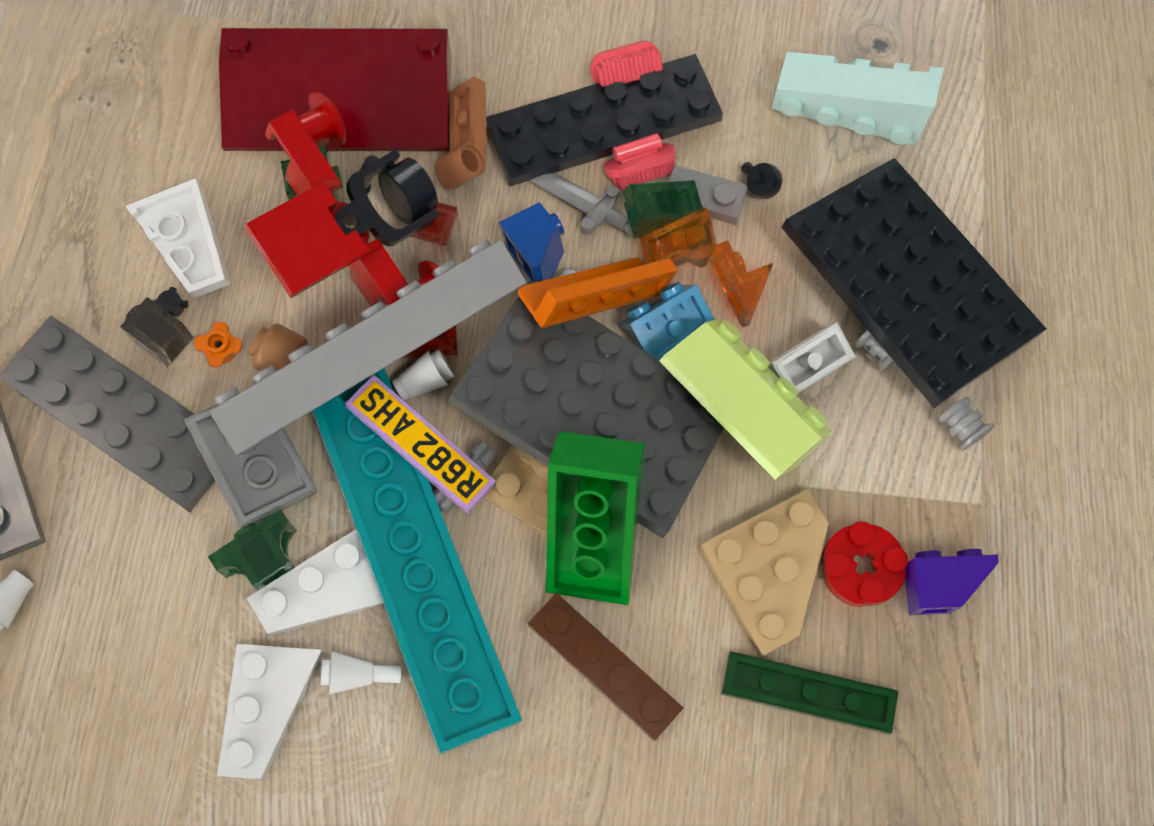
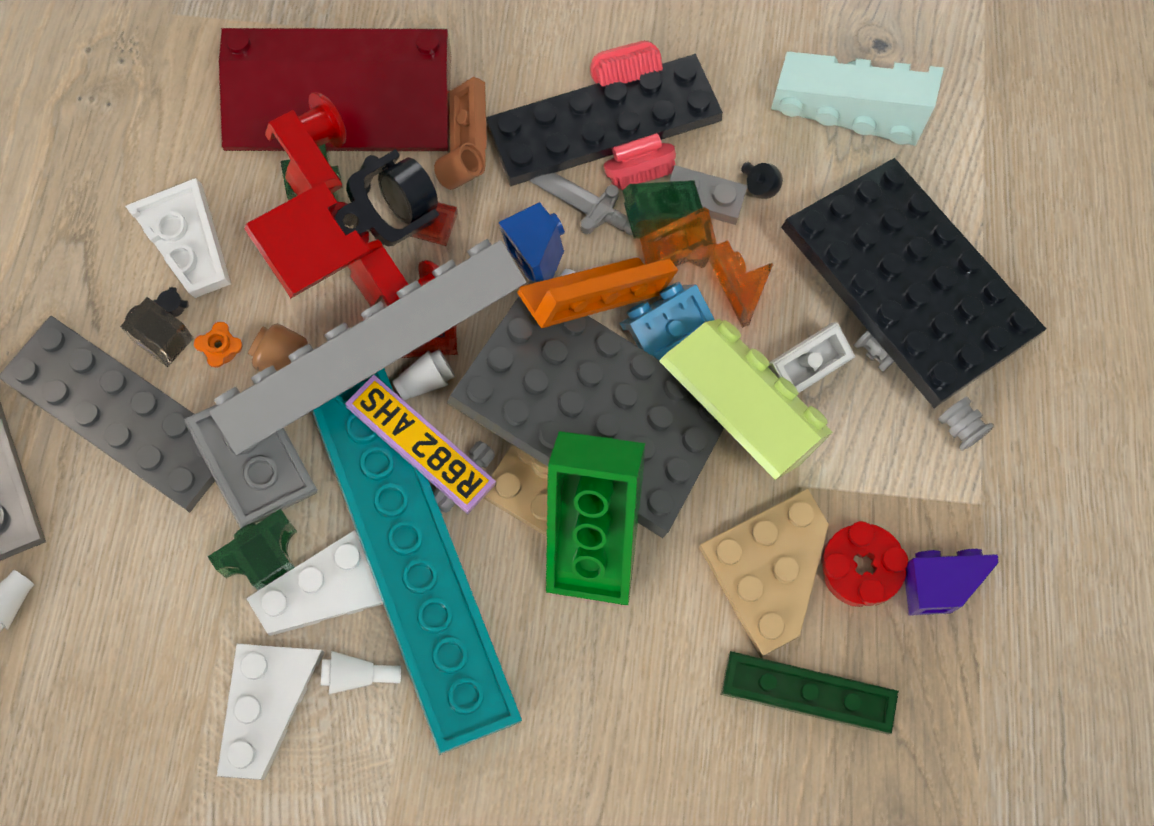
reddish brown plate [528,593,684,742] -> none

